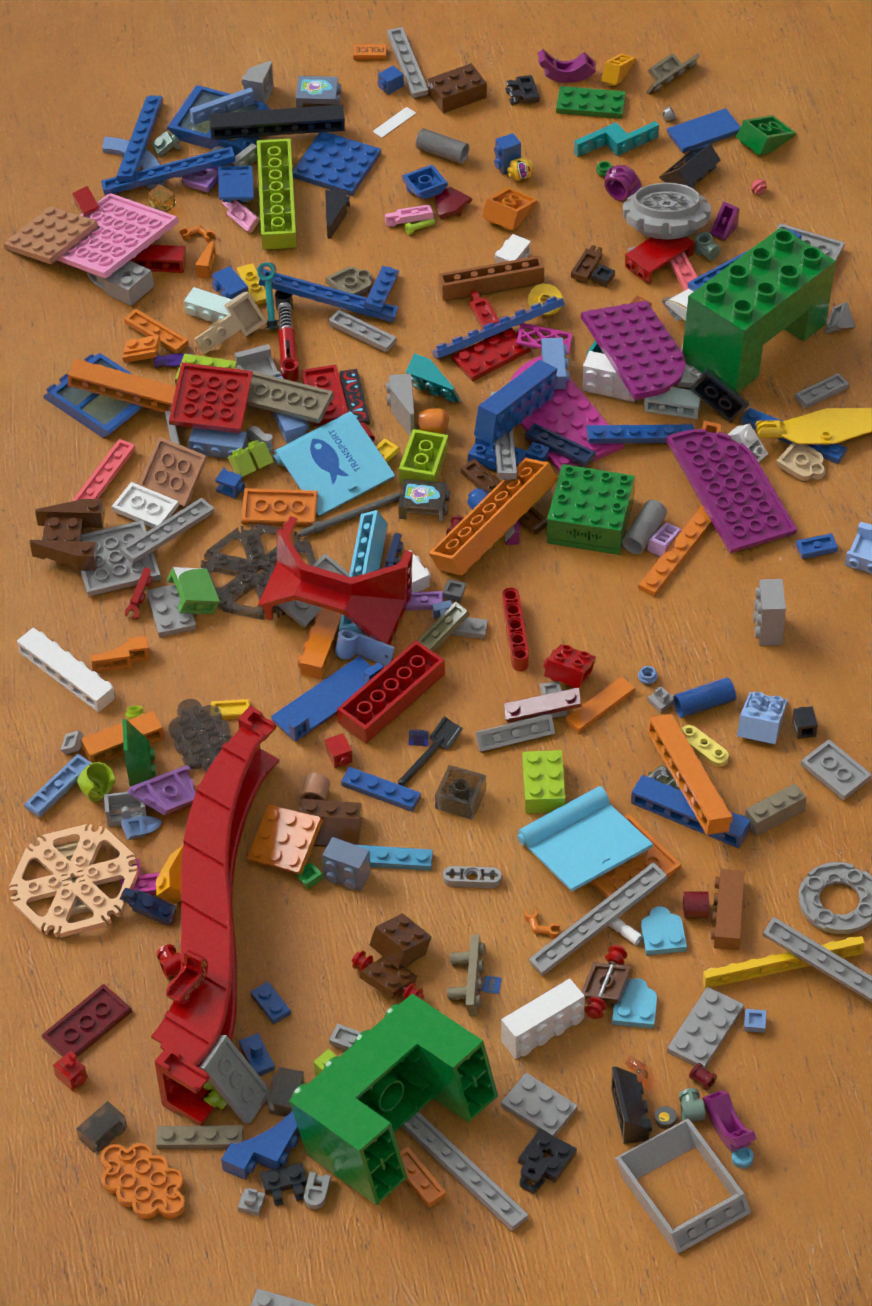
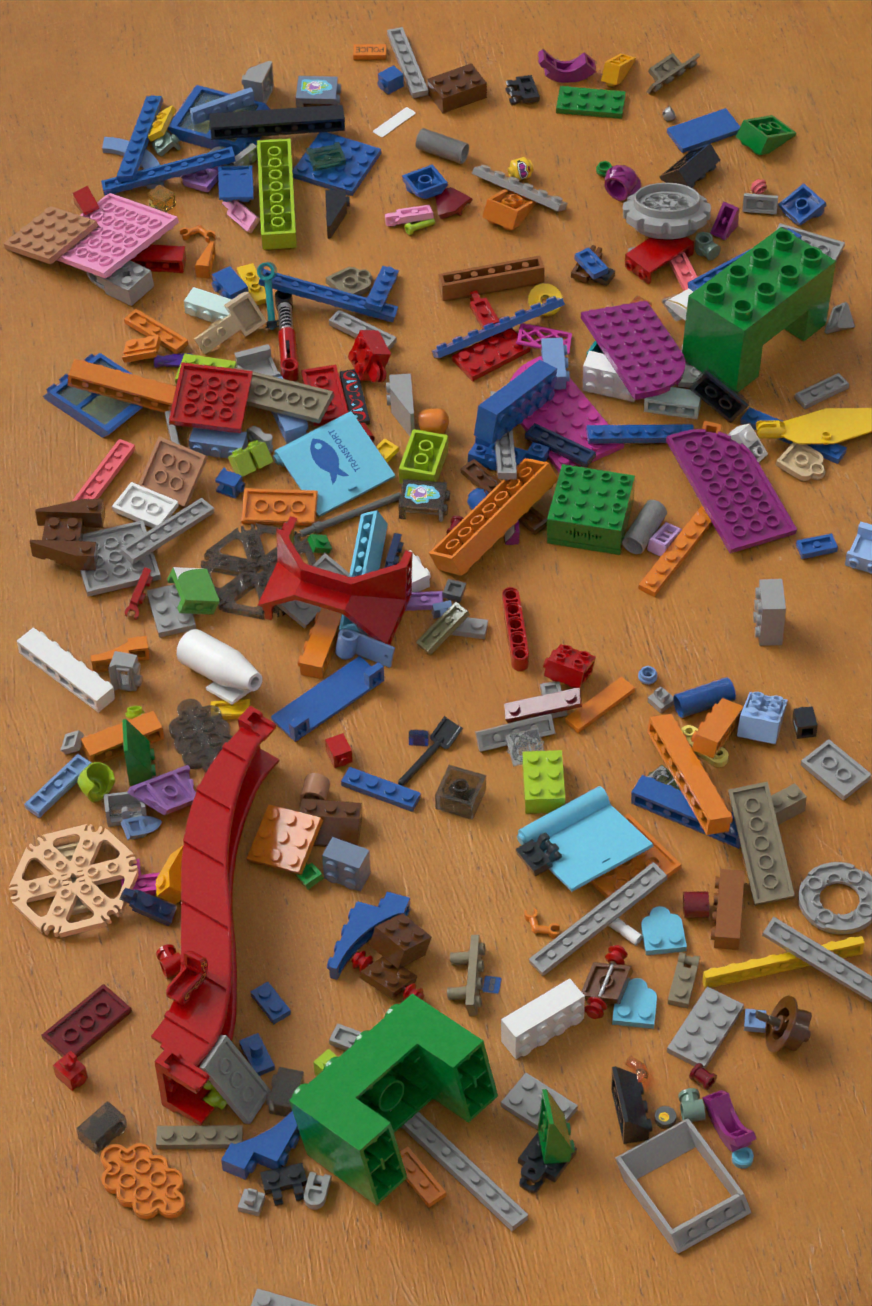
red brick [337,640,445,743] -> none
dark azure plate [357,845,433,871] -> none
teal slope [405,353,461,403] -> none
light grey beam [443,866,502,888] -> none
blue brick [494,133,521,175] -> none
white brick [494,234,531,264] -> none
teal bracket [574,121,659,157] -> none
none -> light grey window [109,651,142,691]
none -> yellow plate [148,105,176,141]
none -> white piece [176,629,262,704]
none -> clear green plate [306,142,346,171]
none -> green plate [307,534,332,554]
none -> blue arch [327,892,411,980]
none -> red brick [348,330,391,383]
none -> light grey plate [472,165,568,211]
none -> clear piece [505,728,545,766]
none -> black plate [515,833,562,876]
none -> green slope [537,1089,575,1164]
none -> blue plate [574,248,608,279]
none -> dark tan plate [668,952,700,1008]
none -> orange brick [691,698,744,759]
none -> dark tan plate [728,782,795,906]
none -> light grey tile [742,193,778,214]
none -> reddish brown piece [755,995,812,1052]
none -> blue slope [778,183,827,225]

